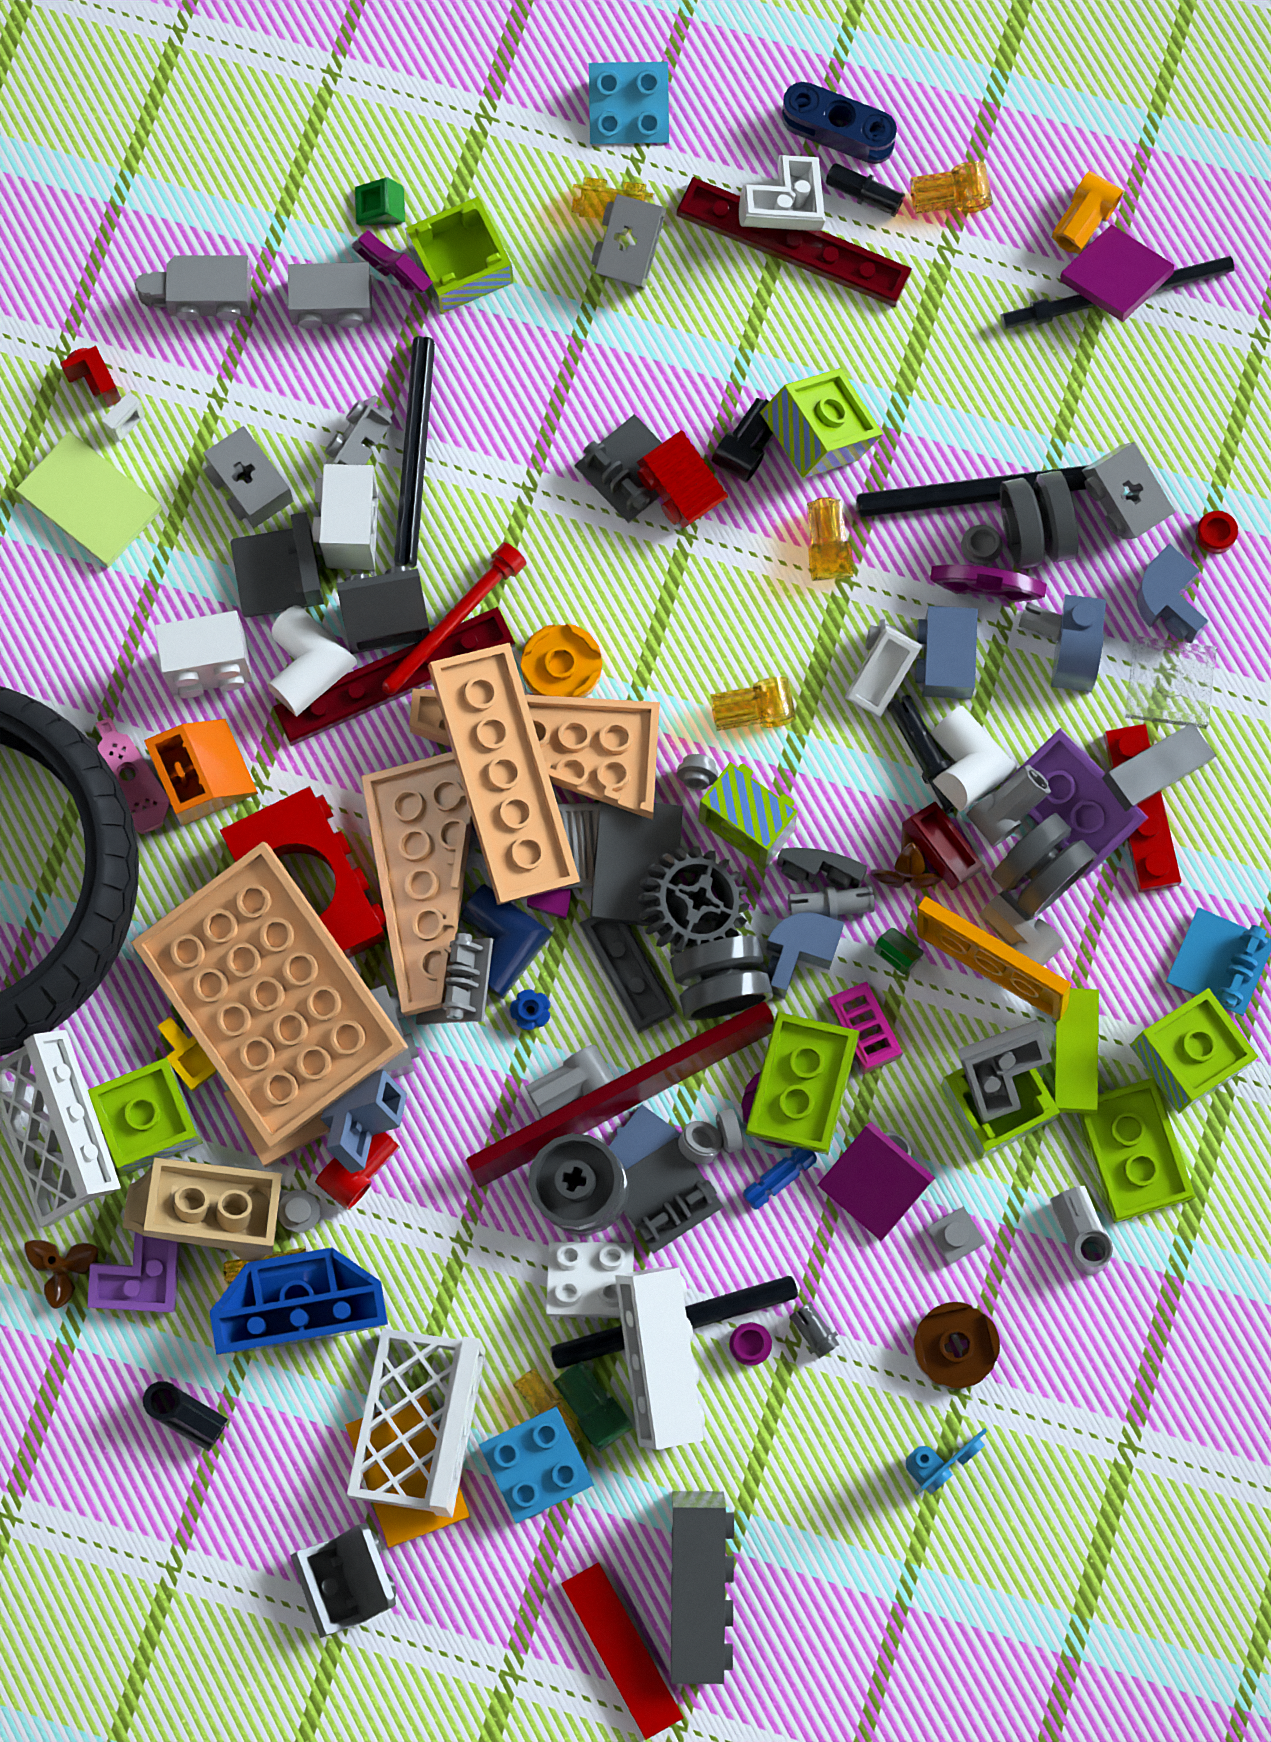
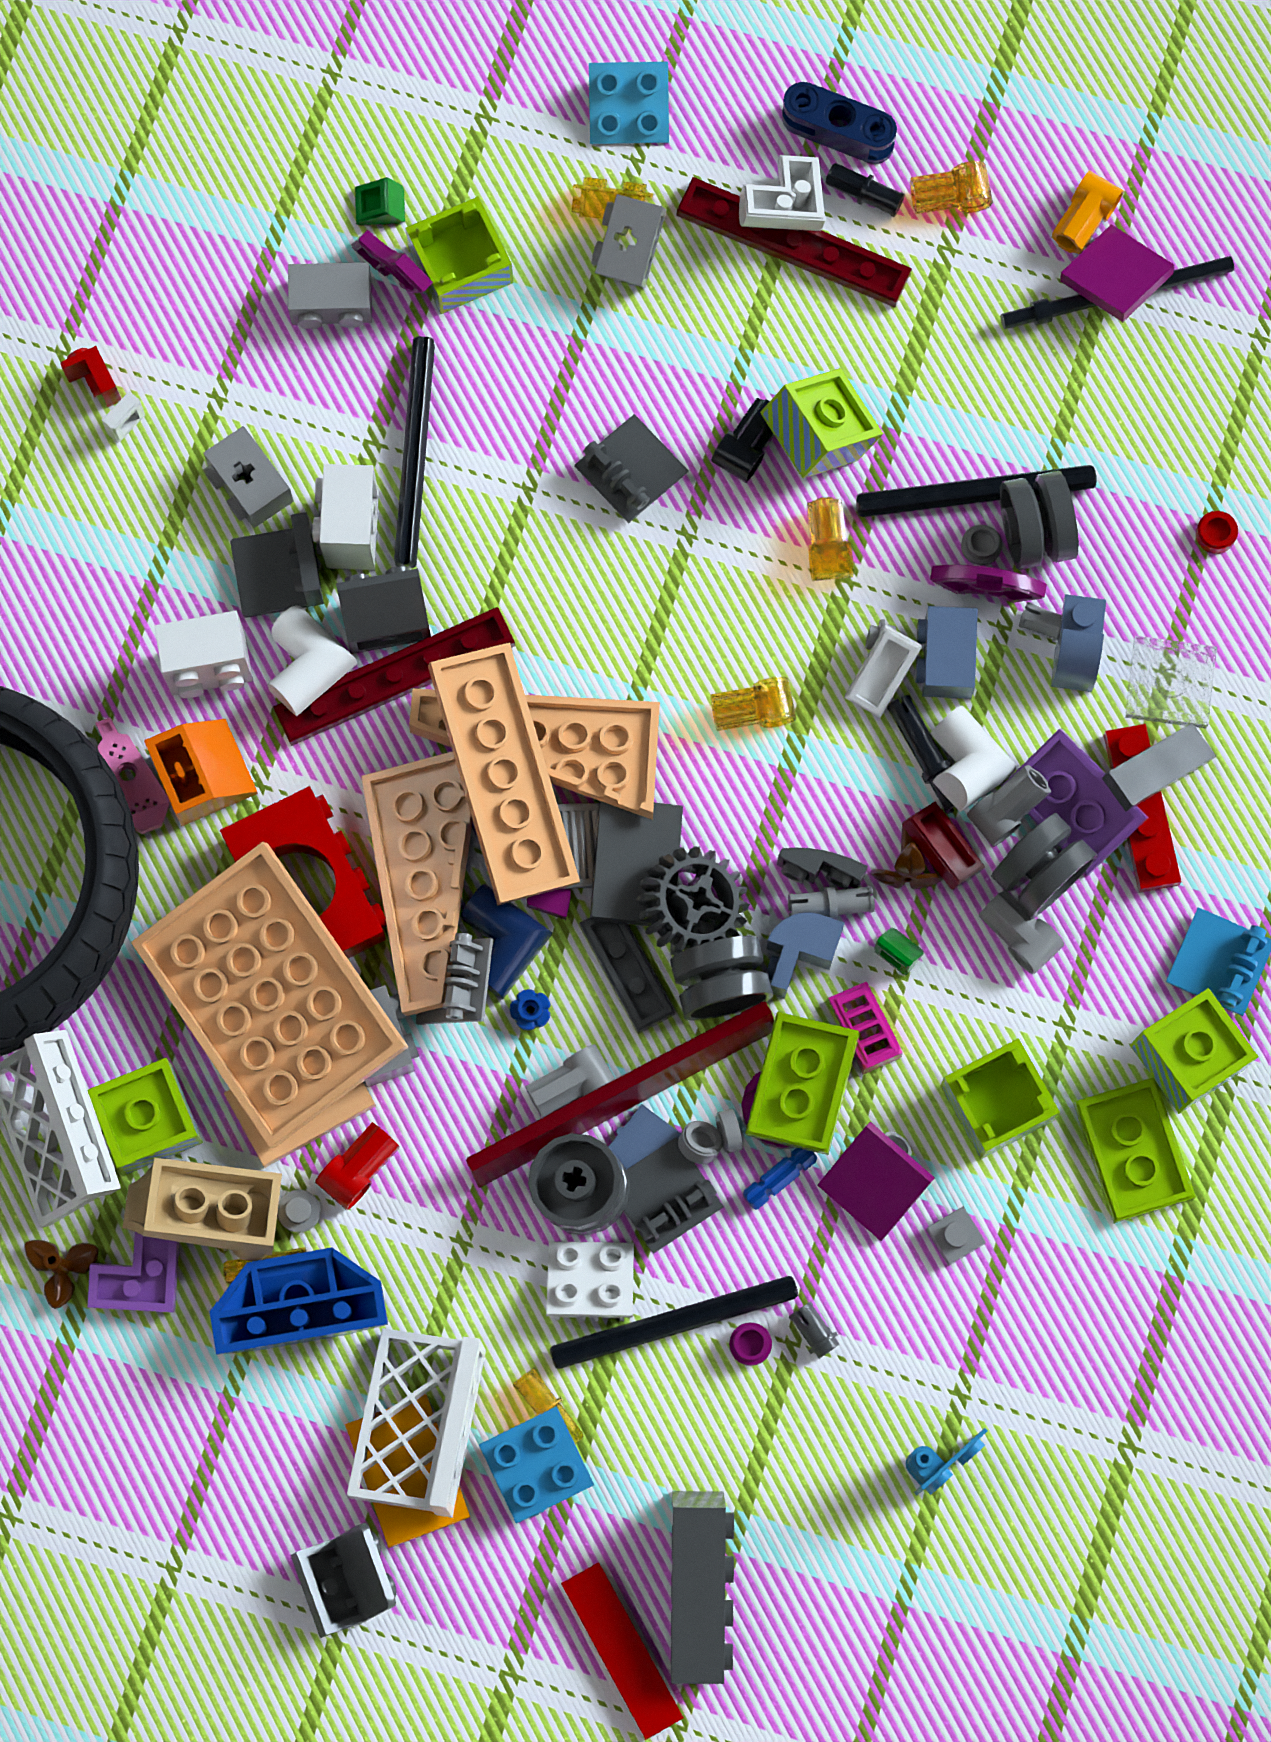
yellowish green tile [15,430,162,568] -> none
light grey hinge [134,255,252,321] -> none
black piece [143,1381,229,1452] -> none
yellow plate [157,1016,218,1092] -> none
sand blue brick [321,1069,407,1173] -> none
light grey hinge [323,395,393,467] -> none
red piece [382,542,527,695] -> none
light orange tile [521,624,603,698] -> none
clear green piece [552,1361,634,1453] -> none
white brick [615,1267,705,1450] -> none
red brick [636,430,728,529] -> none
light grey plate [677,754,718,790] -> none
lime container [698,762,798,870] -> none
reddish brown plate [913,1302,1000,1390] -> none
light orange tile [917,896,1071,1020] -> none
light grey brick [958,1020,1052,1123] -> none
light grey piece [1050,1185,1113,1275] -> none
lime tile [1054,988,1099,1114] -> none
light grey brick [1082,442,1176,539] -> none
sand blue brick [1137,543,1208,644] -> none

